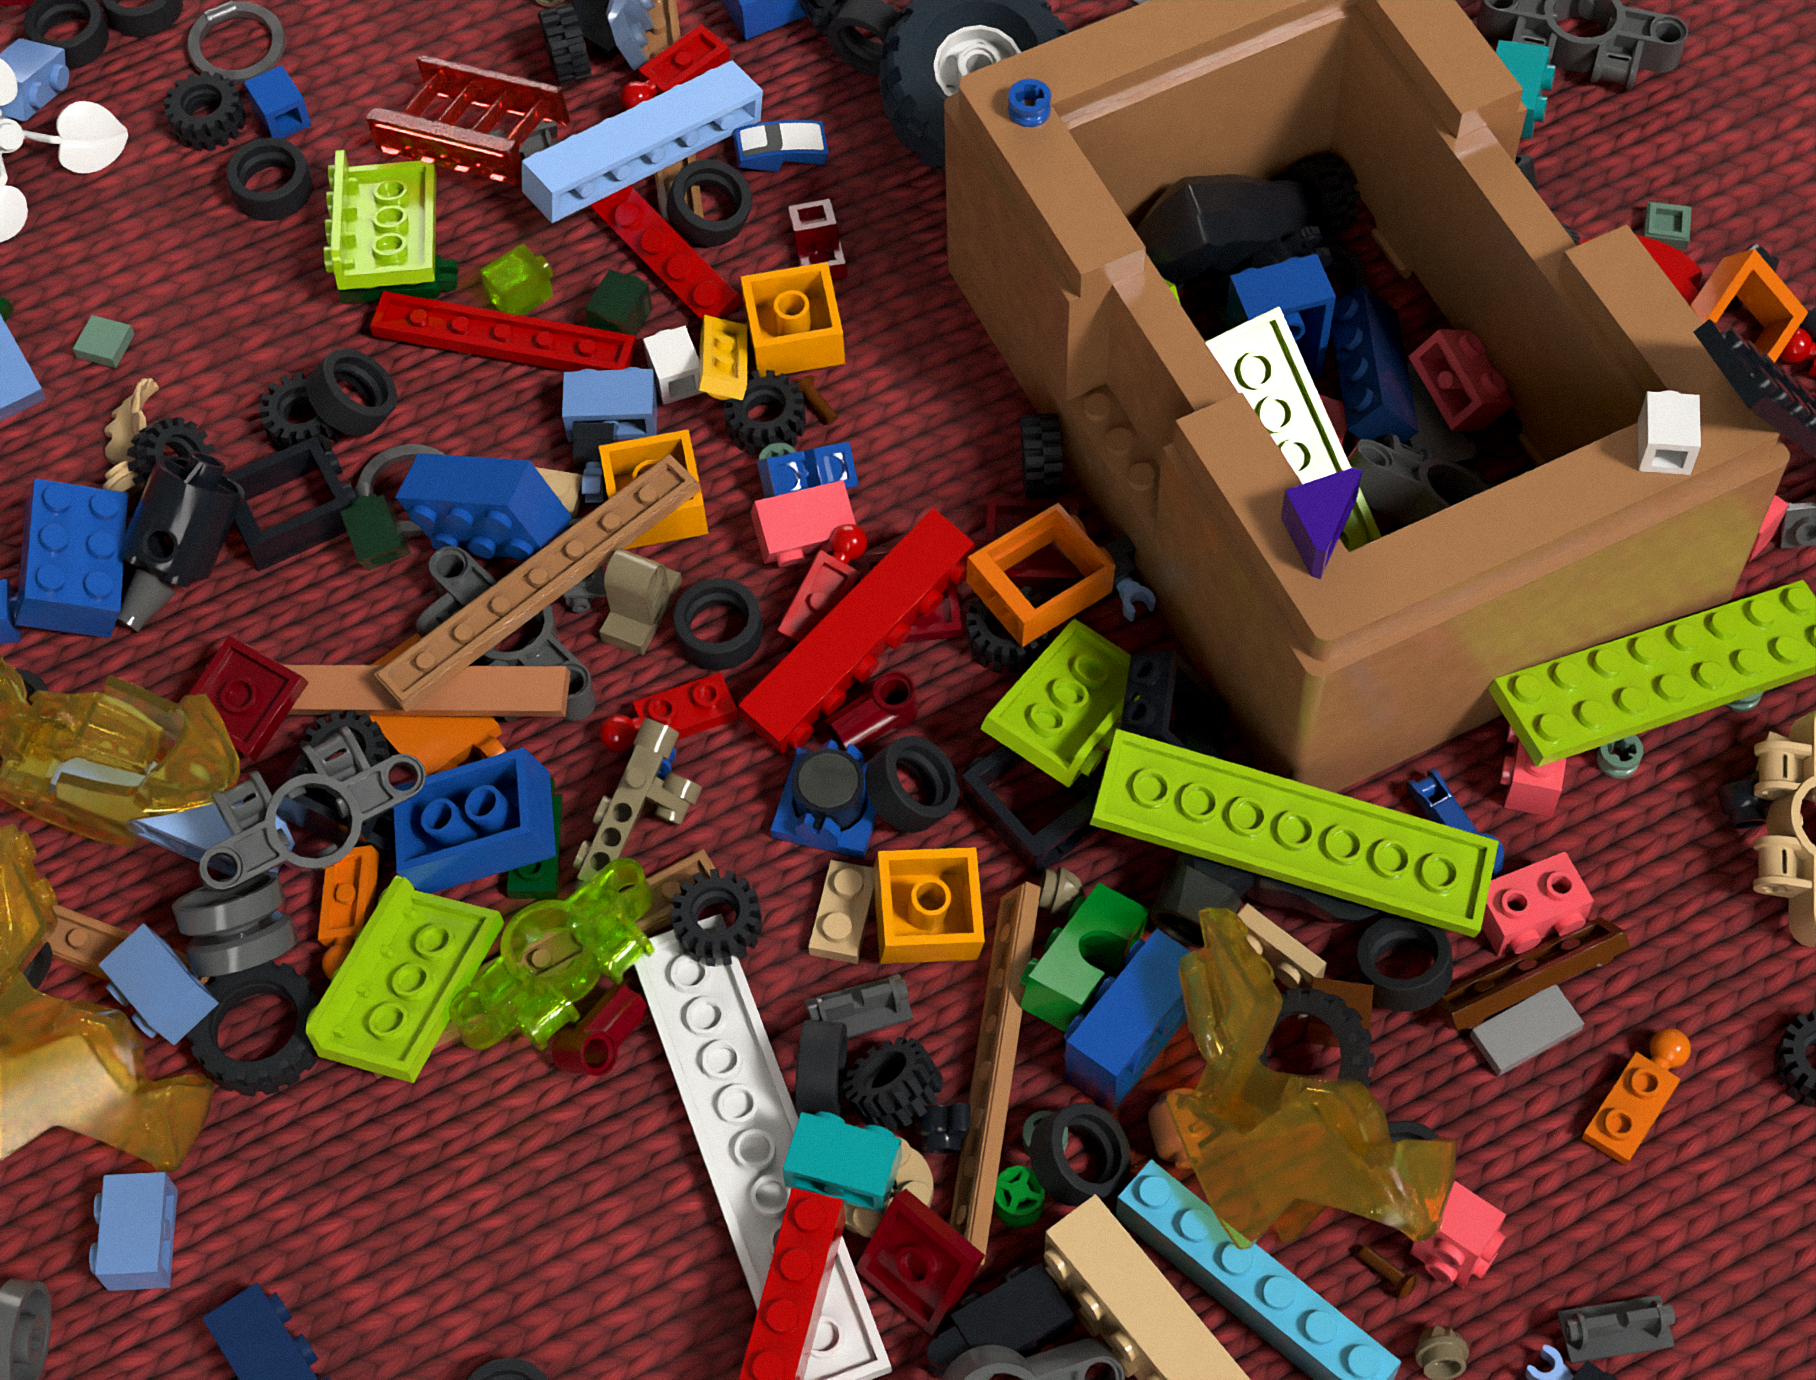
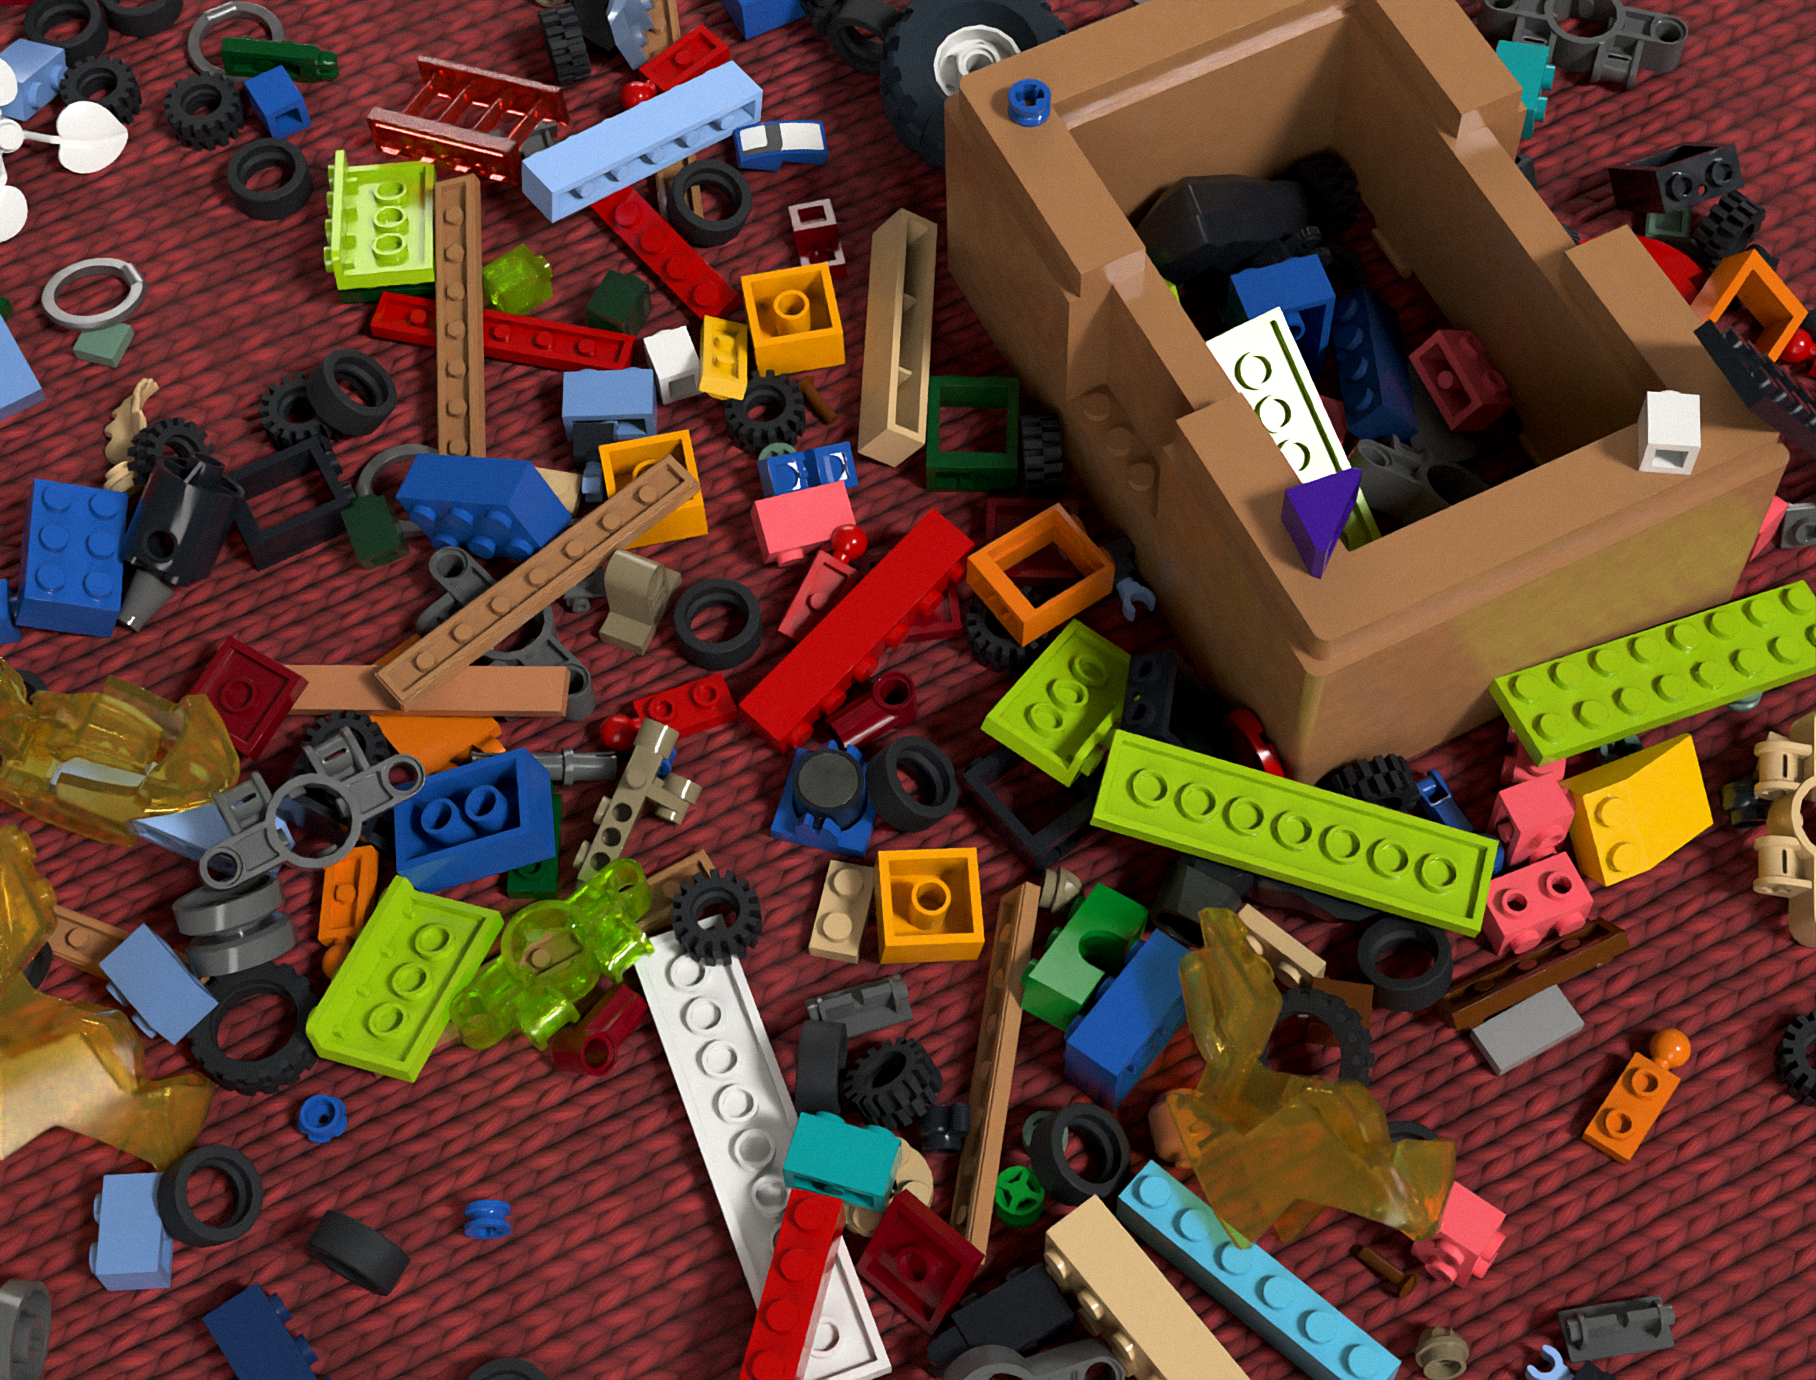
none -> flat silver piece [41,258,149,331]
none -> black tyre [60,55,142,125]
none -> black tyre [157,1144,264,1248]
none -> dark green hinge [221,36,339,83]
none -> blue plate [298,1094,348,1143]
none -> black tyre [305,1210,410,1297]
none -> medium nougat tile [434,173,486,458]
none -> blue bush [464,1199,511,1240]
none -> dark grey pin [469,747,617,785]
none -> tan brick [857,208,938,467]
none -> dark green window [926,374,1019,493]
none -> red tile [1222,707,1286,778]
none -> black tyre [1325,754,1421,814]
none -> coral brick [1485,772,1576,875]
none -> yellow slope [1558,733,1714,887]
none -> black window [1608,142,1744,214]
none -> black tyre [1686,190,1766,273]

